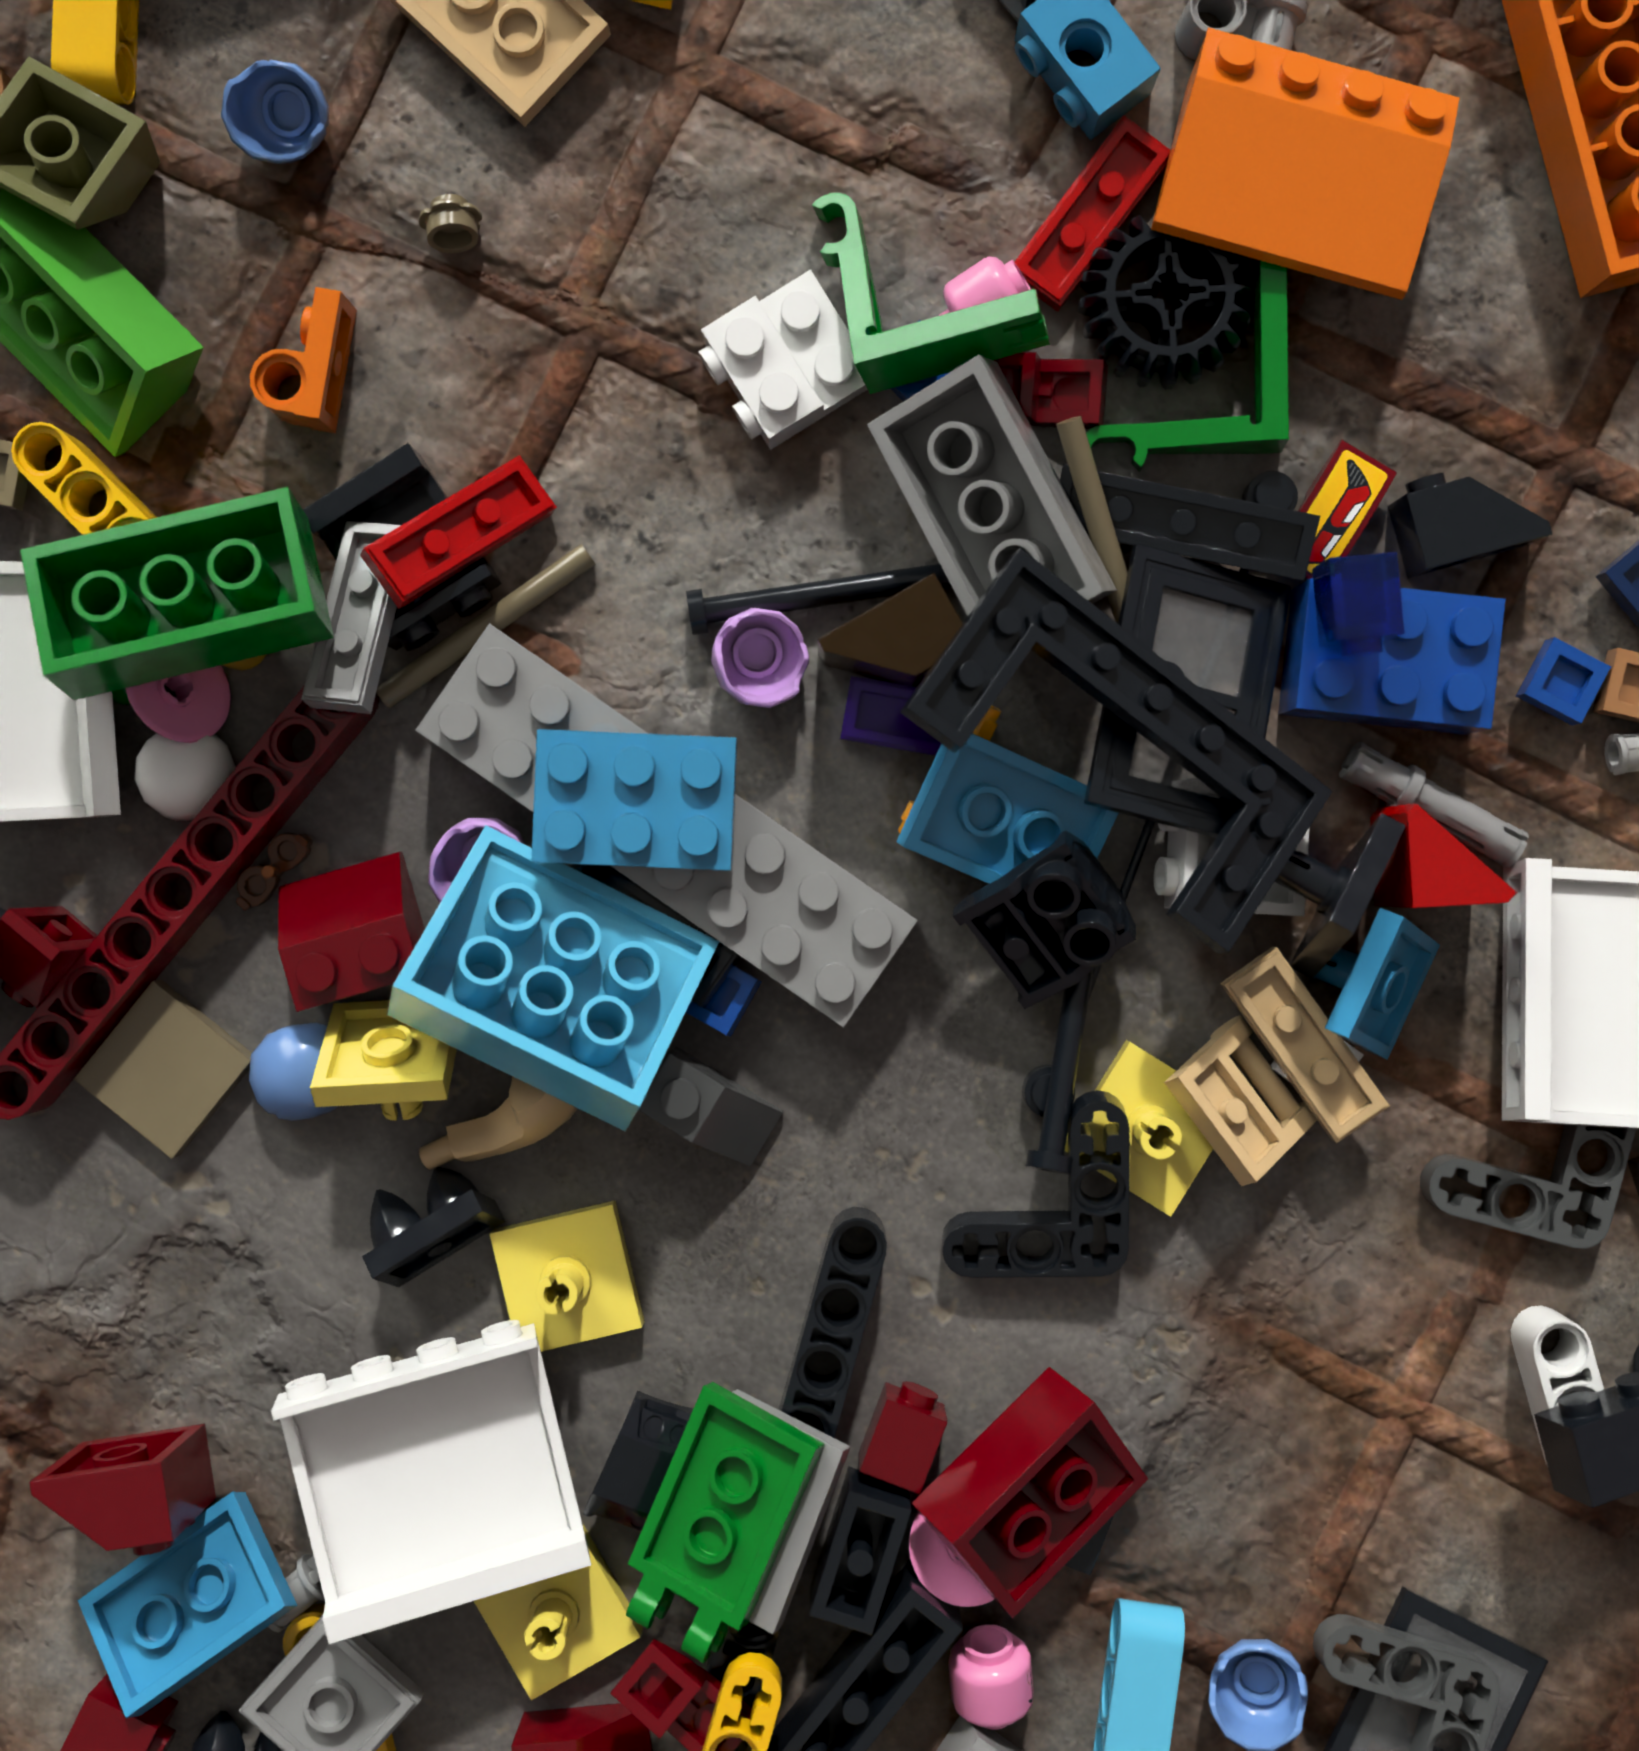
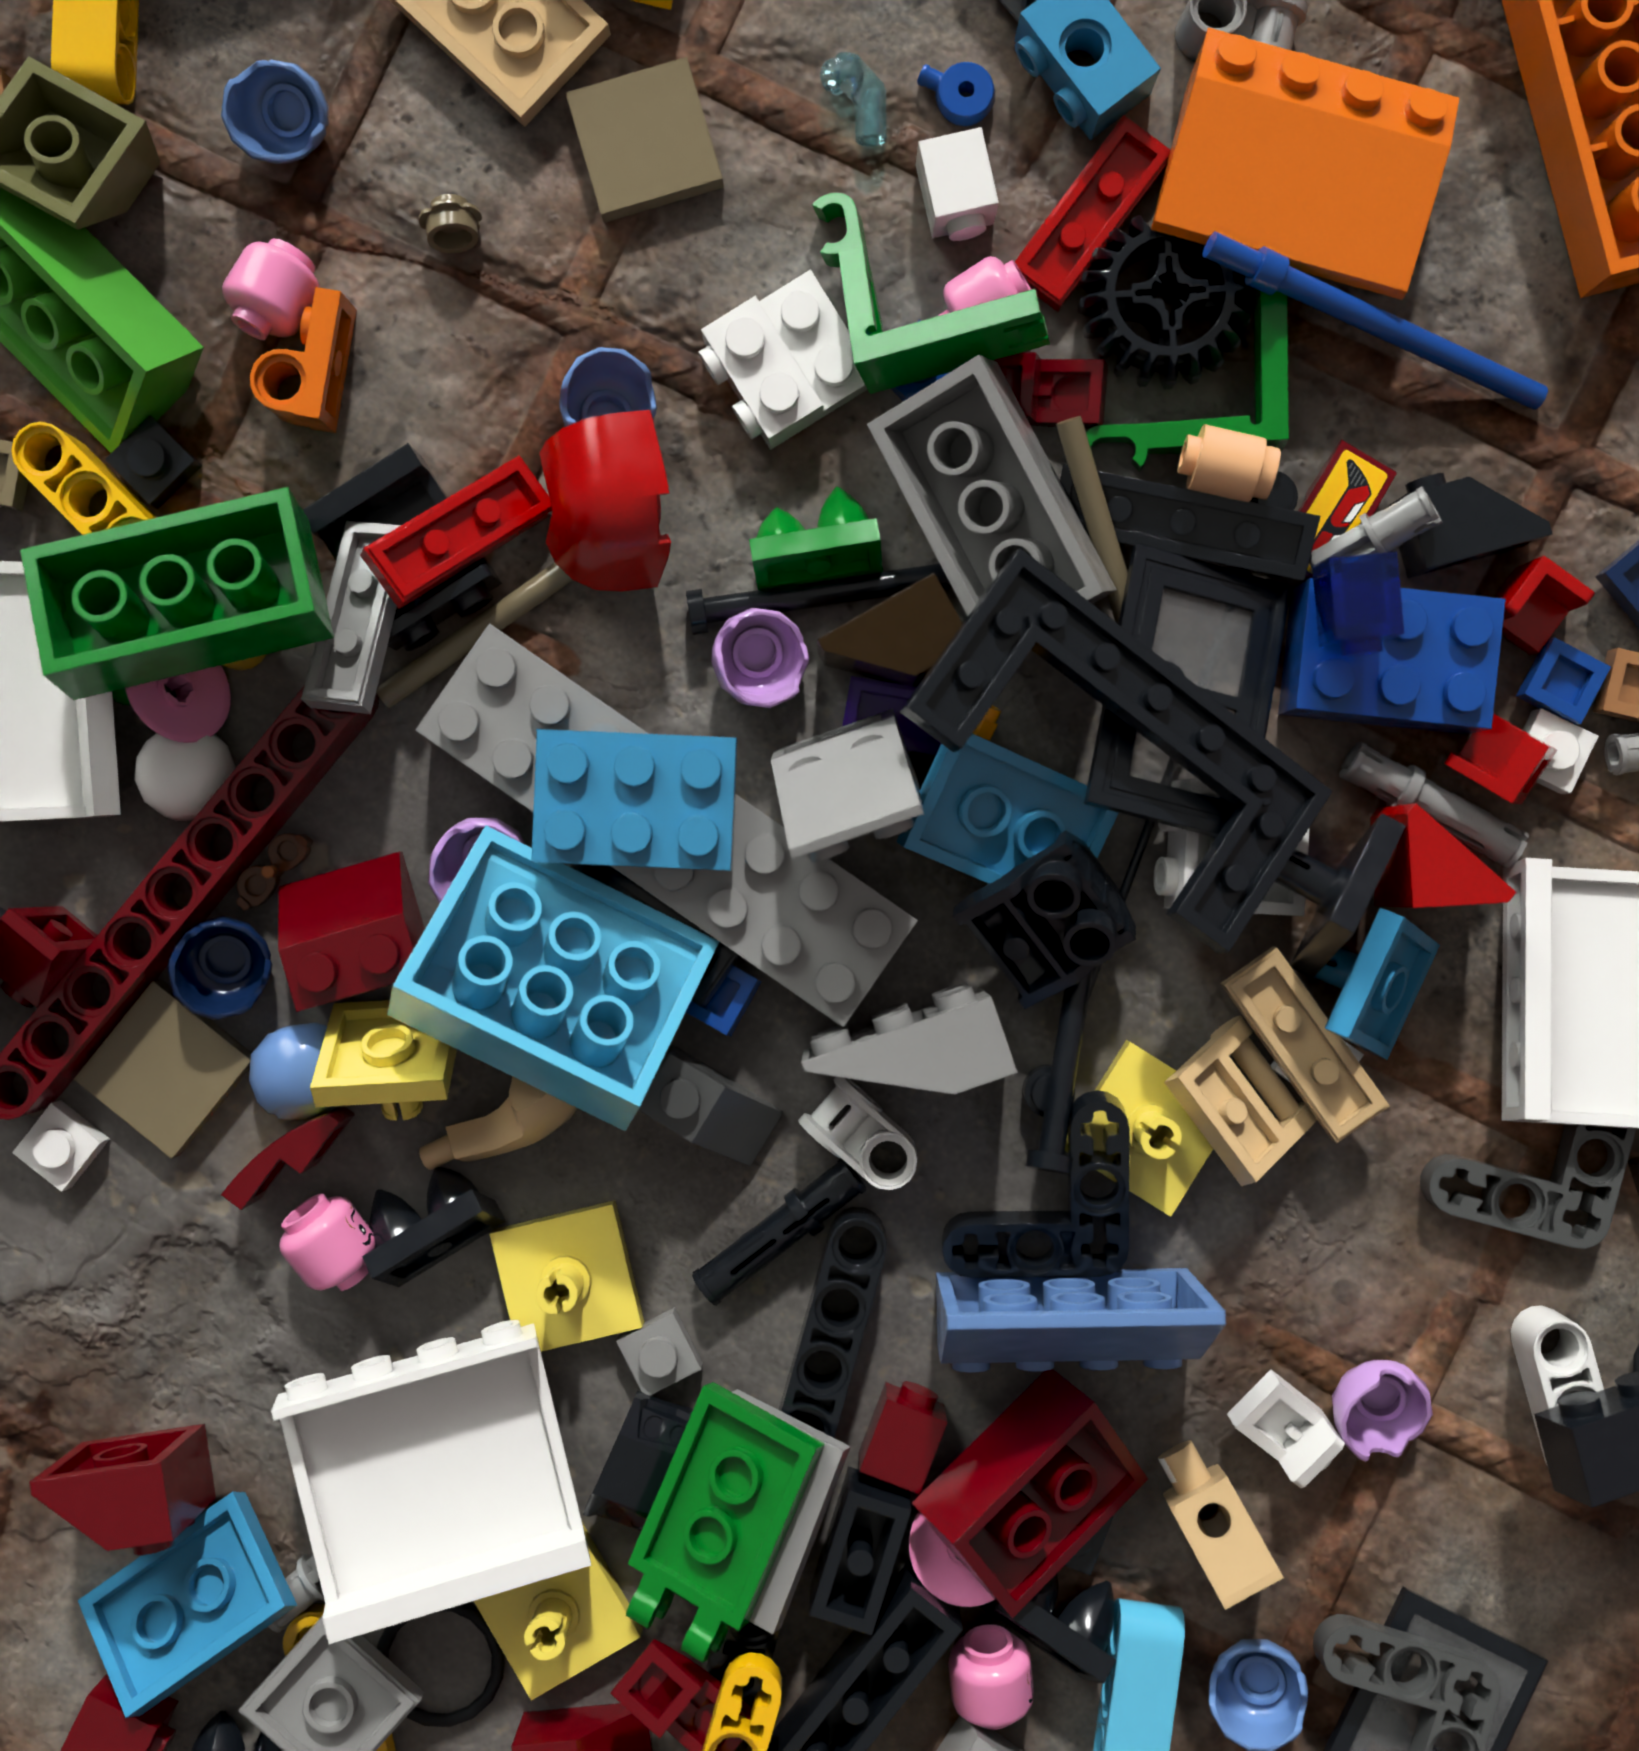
none -> white plate [12,1100,110,1192]
none -> black plate [105,415,203,509]
none -> dark blue hair [168,916,273,1020]
none -> dark red slope [221,1107,355,1210]
none -> bright pink head [222,238,320,340]
none -> bright pink head [279,1193,375,1291]
none -> black piece [377,1603,504,1727]
none -> red brick [539,410,671,592]
none -> medium blue hair [559,347,657,427]
none -> dark tan tile [565,57,724,223]
none -> light grey plate [616,1307,703,1396]
none -> black pin [692,1158,867,1306]
none -> green tile [749,486,883,590]
none -> light grey slope [771,709,924,862]
none -> white piece [798,1077,917,1190]
none -> light grey slope [801,982,1018,1095]
none -> clear light blue arm [820,52,887,146]
none -> white brick [916,127,999,241]
none -> blue piece [917,62,995,126]
none -> medium blue slope [936,1268,1226,1373]
none -> black tile [979,1574,1116,1684]
none -> tan torso [1158,1440,1284,1610]
none -> light nougat brick [1177,424,1281,503]
none -> blue bar [1203,231,1548,410]
none -> white bracket [1227,1369,1345,1488]
none -> light grey axle [1309,486,1443,581]
none -> lavender hair [1332,1360,1433,1462]
none -> red panel [1444,713,1557,805]
none -> red panel [1494,555,1595,655]
none -> white plate [1523,708,1599,794]

